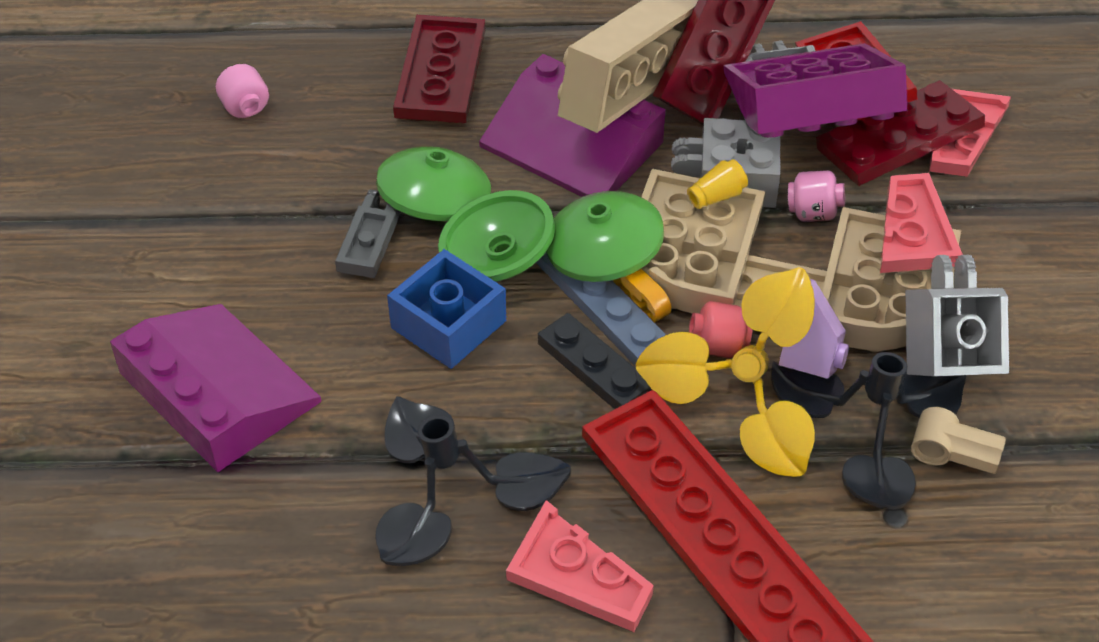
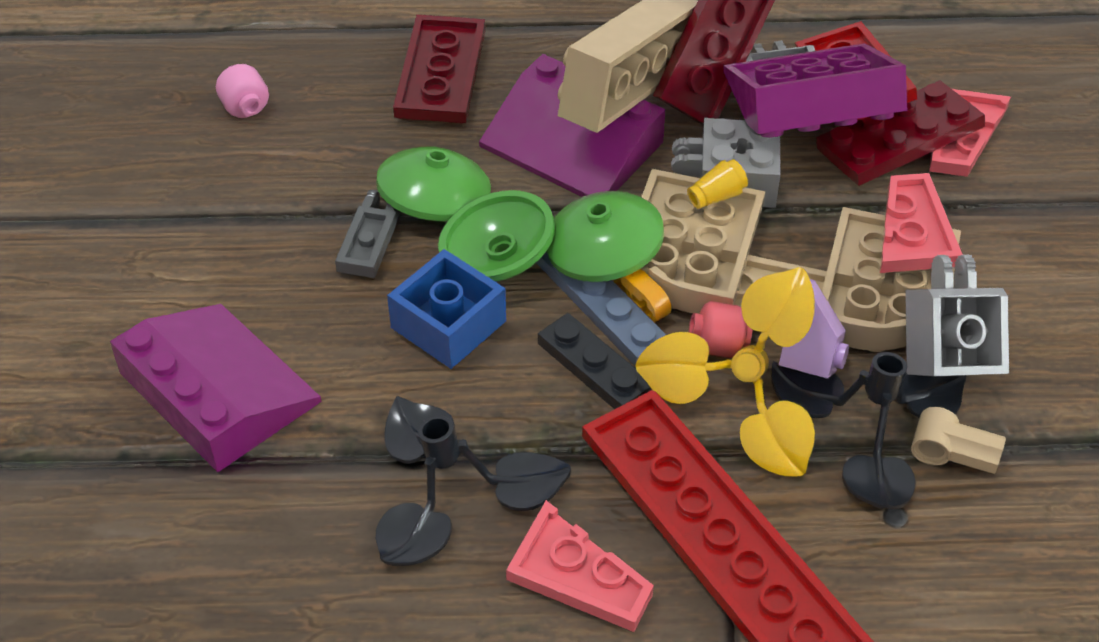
bright pink head [788,170,845,222] -> none

